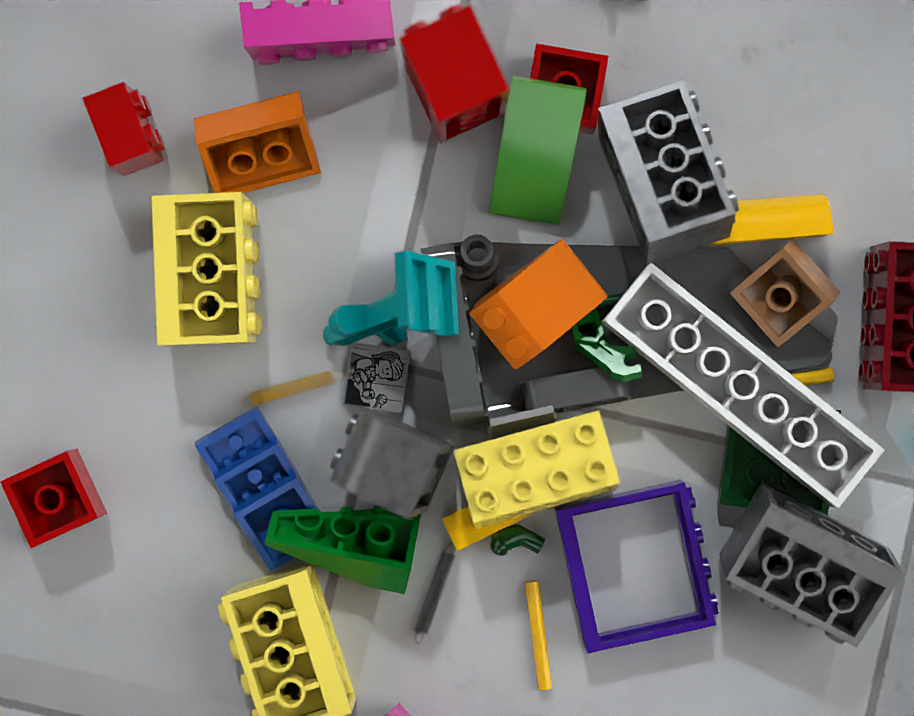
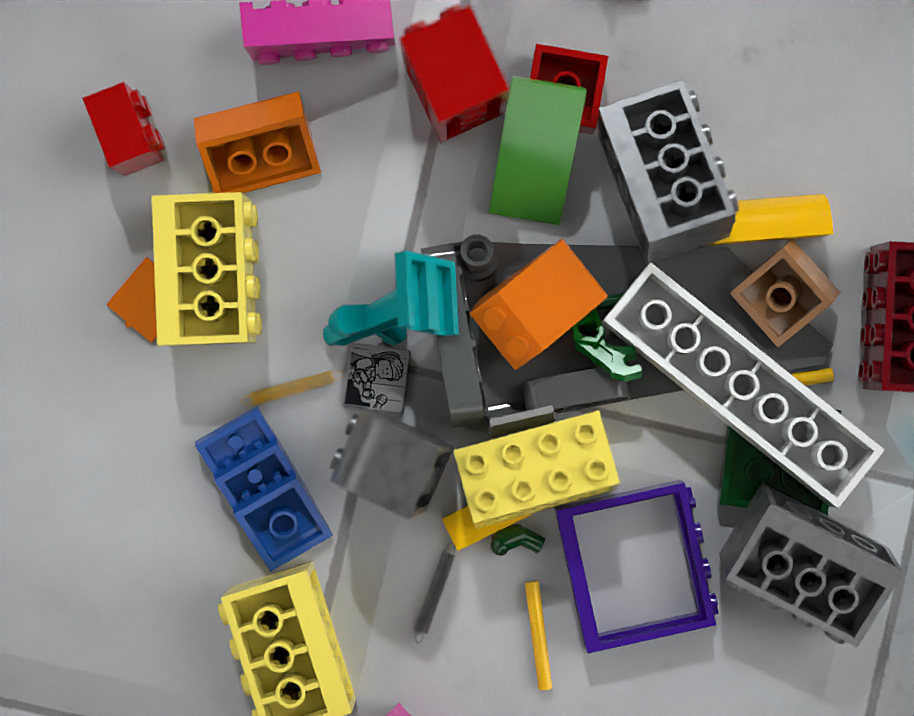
red brick [0,448,107,549] -> none
green wedge [265,505,421,594] -> none
none -> orange piece [106,257,157,343]

